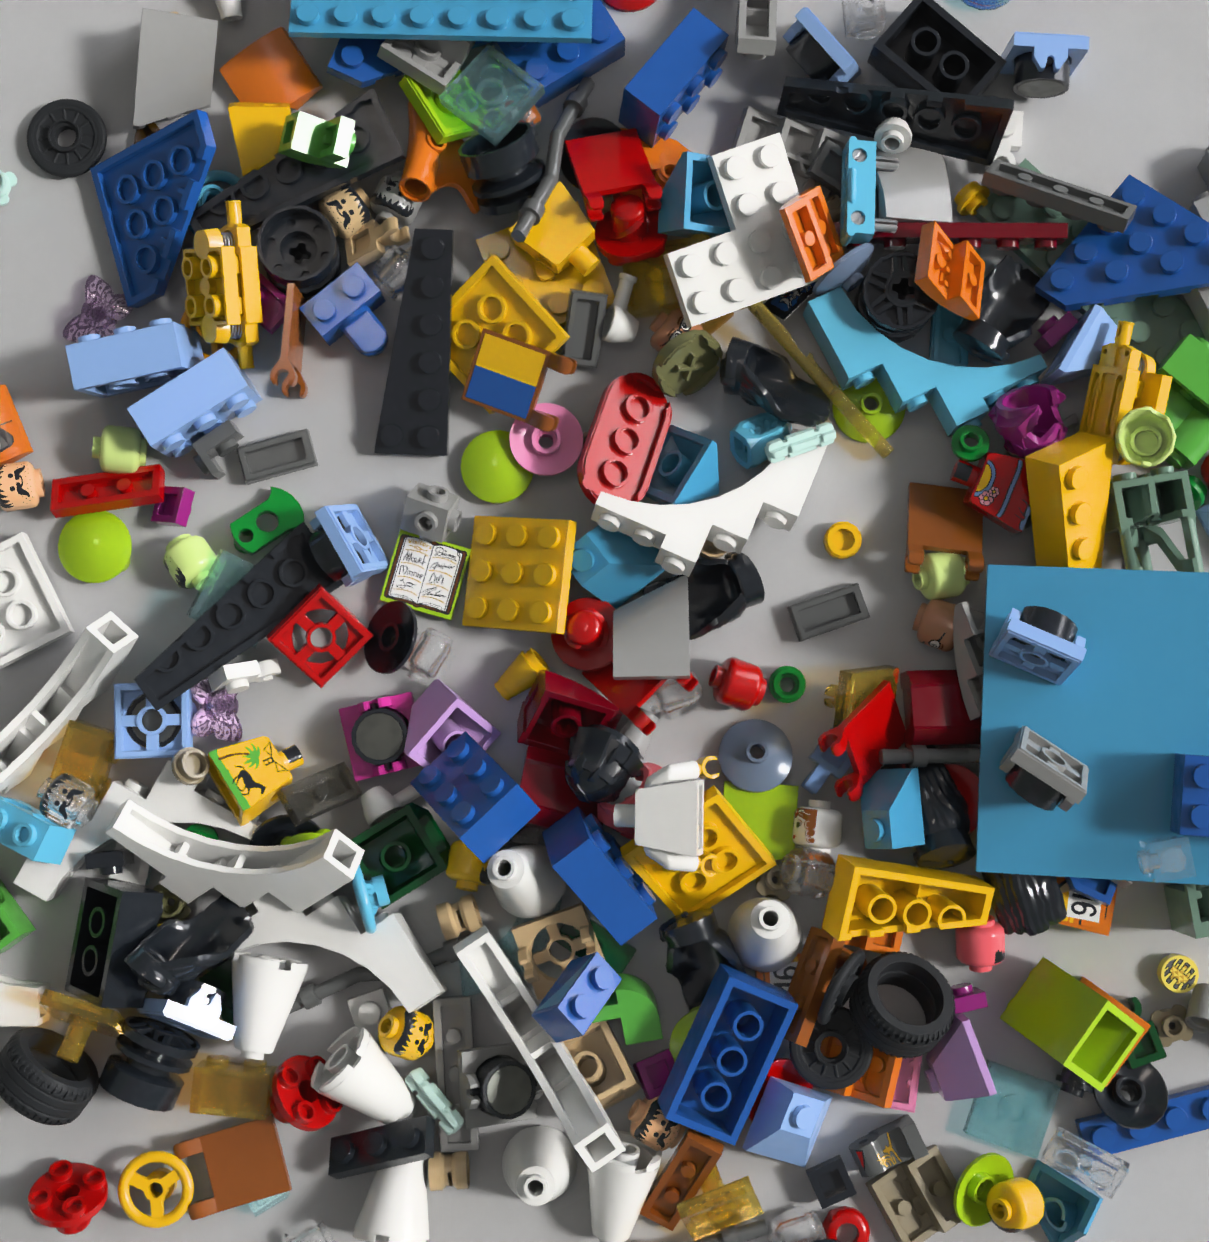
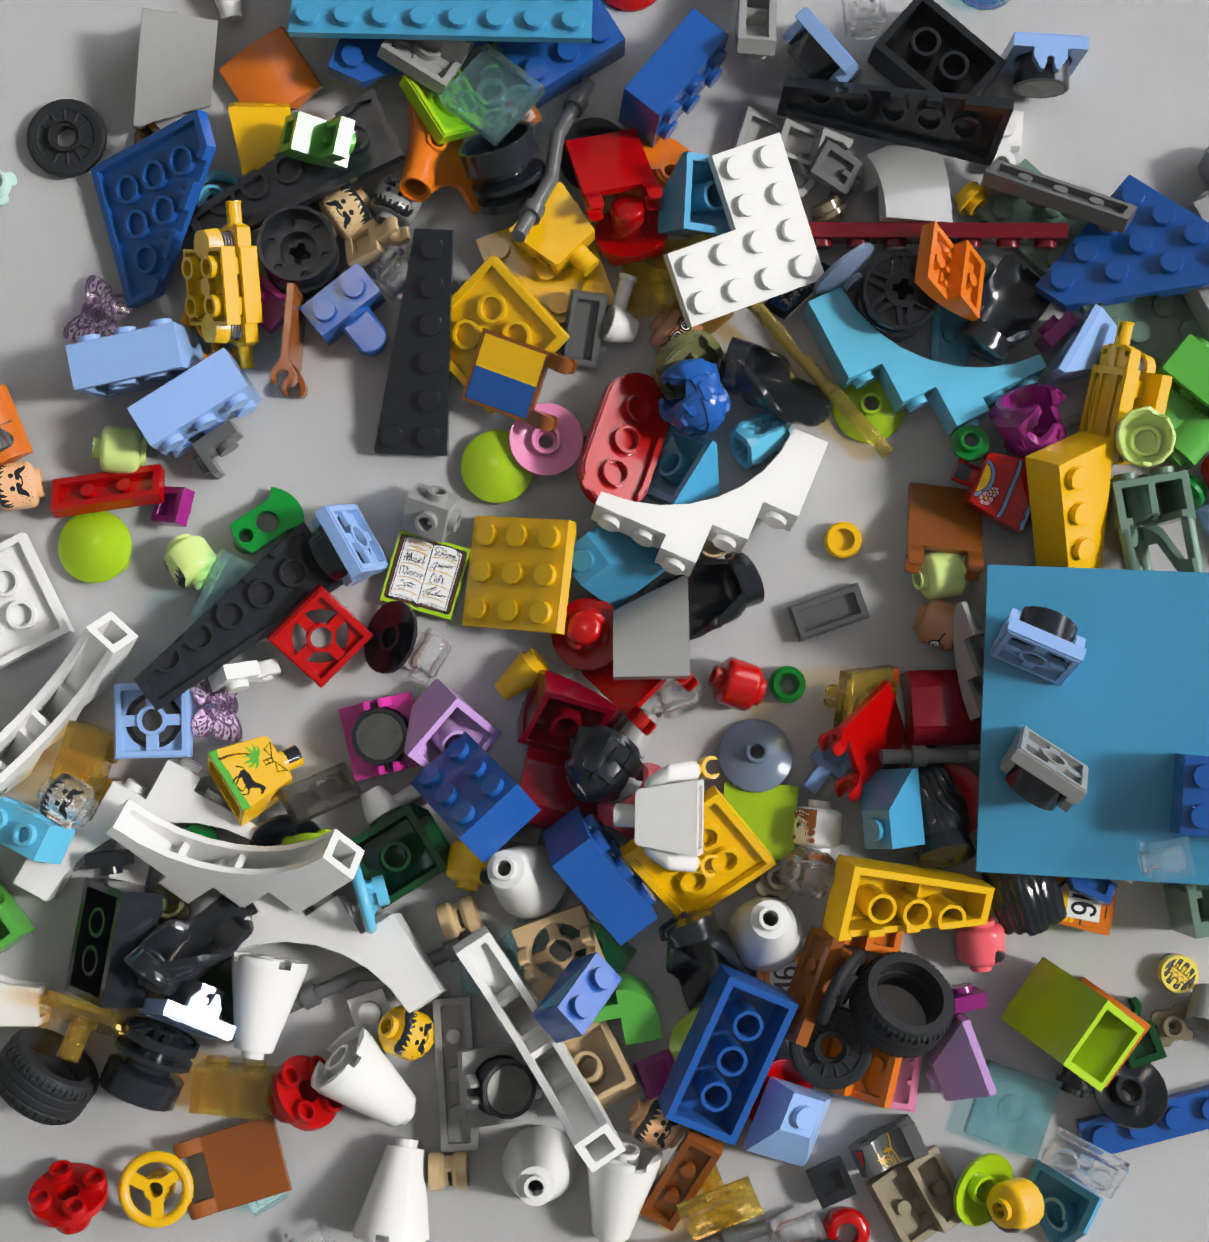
dark tan plate [171,747,210,785] -> none
dark grey tile [236,428,318,485] -> none
black plate [328,1115,435,1179] -> none
light aqua axle [404,1067,464,1135] -> none
light aqua axle [764,422,836,463] -> none
orange slope [779,185,845,283] -> none
medium azure piece [840,136,899,246] -> none
white plate [874,117,912,154] -> none
none -> blue helmet [658,358,731,436]

